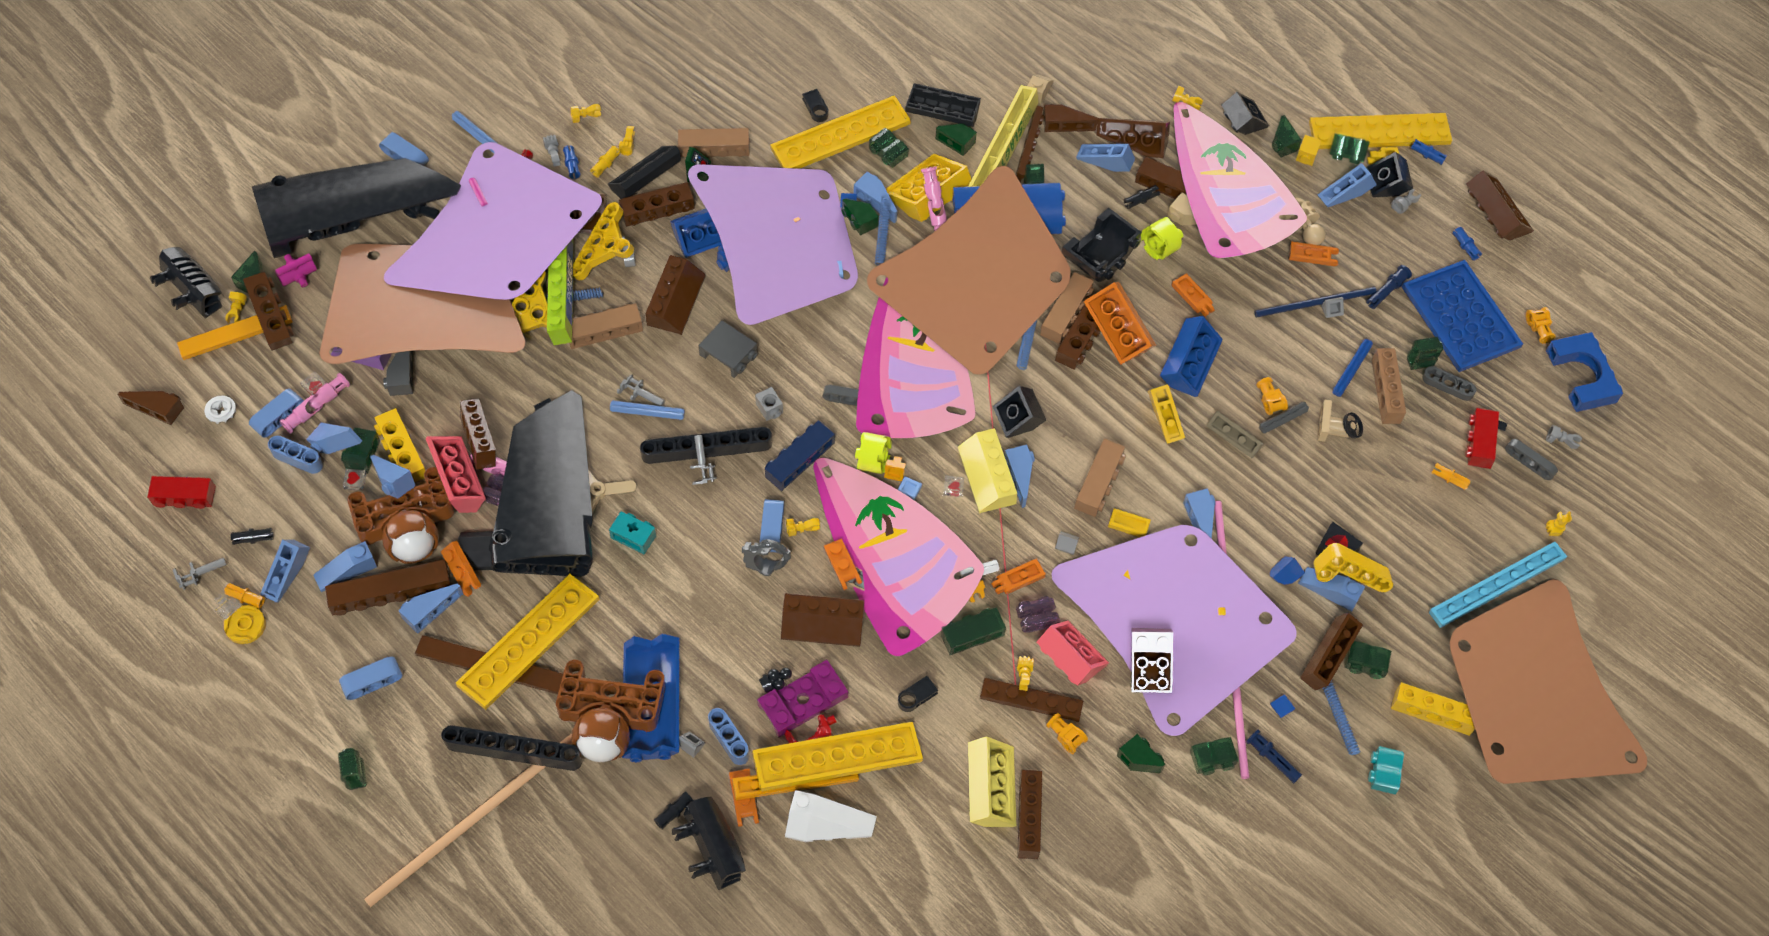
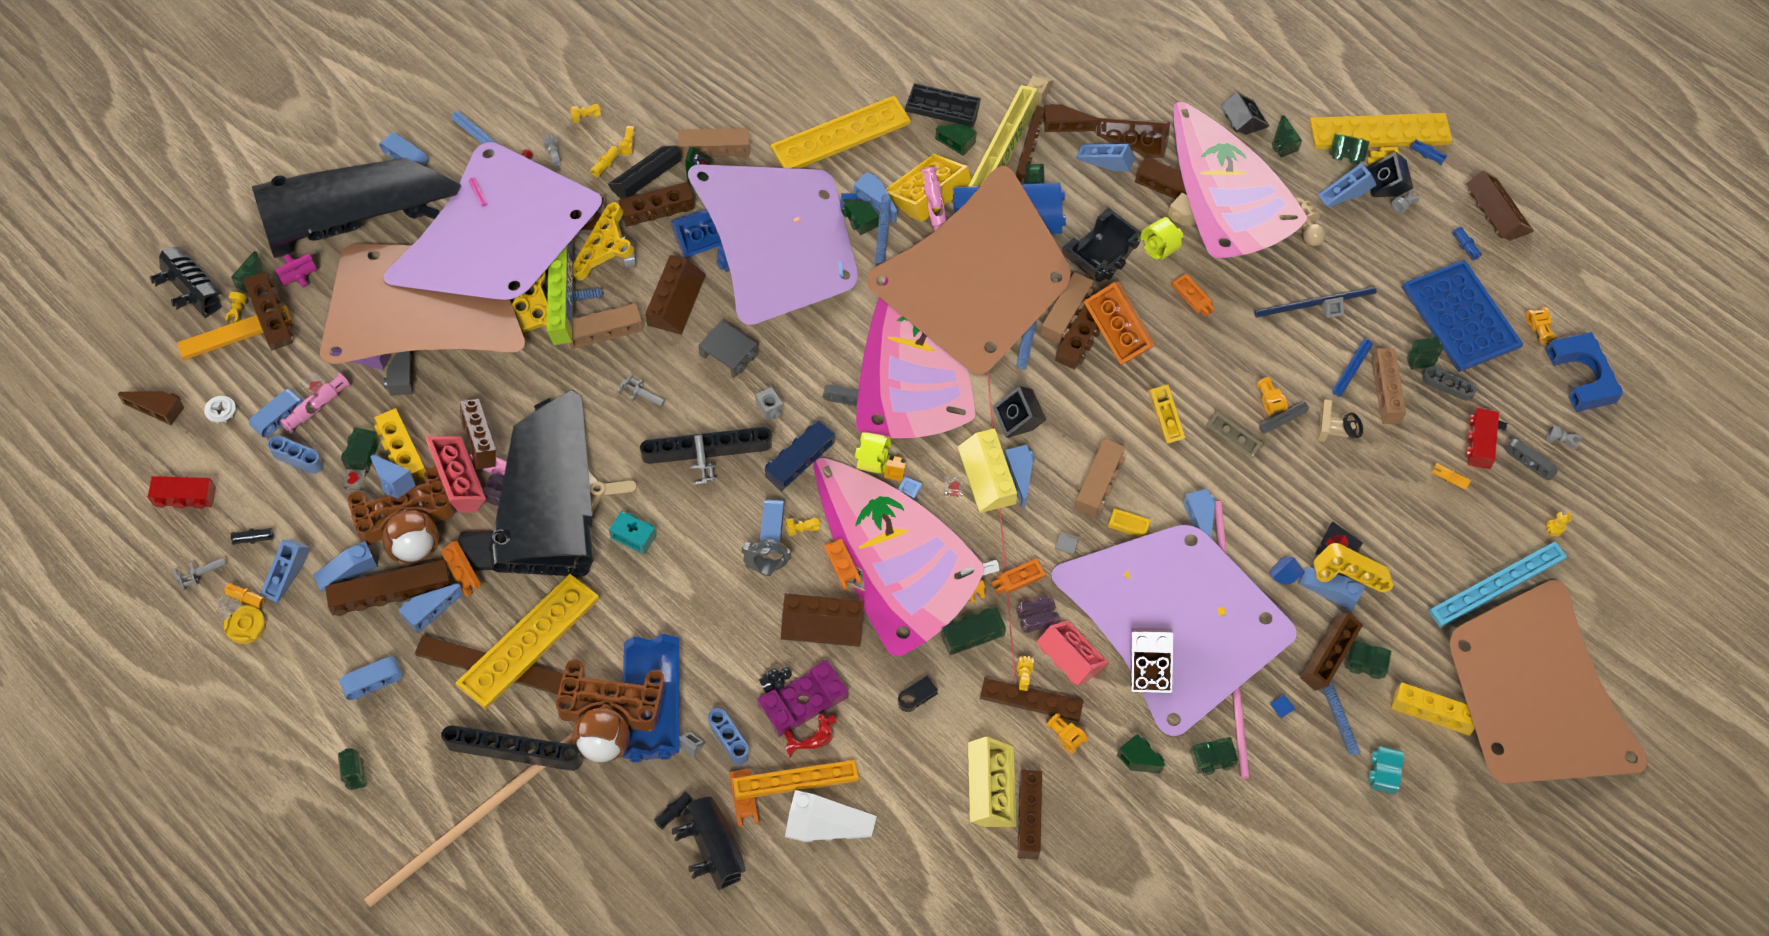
medium blue slope [306,423,362,454] -> none
blue pin [563,145,581,179] -> none
medium blue axle [610,400,685,420] -> none
yellow plate [752,722,923,791] -> none
black piece [802,89,829,122] -> none
clear green brick [869,128,909,168] -> none
black pin [1124,185,1160,209] -> none
blue slope [1160,316,1223,397] -> none
yellow piece [1172,86,1203,110] -> none
dark blue pin [1246,729,1302,784] -> none
orange hinge [1289,241,1339,267] -> none
yellow brick [1296,135,1322,166] -> none
dark blue pin [1366,265,1412,309] -> none

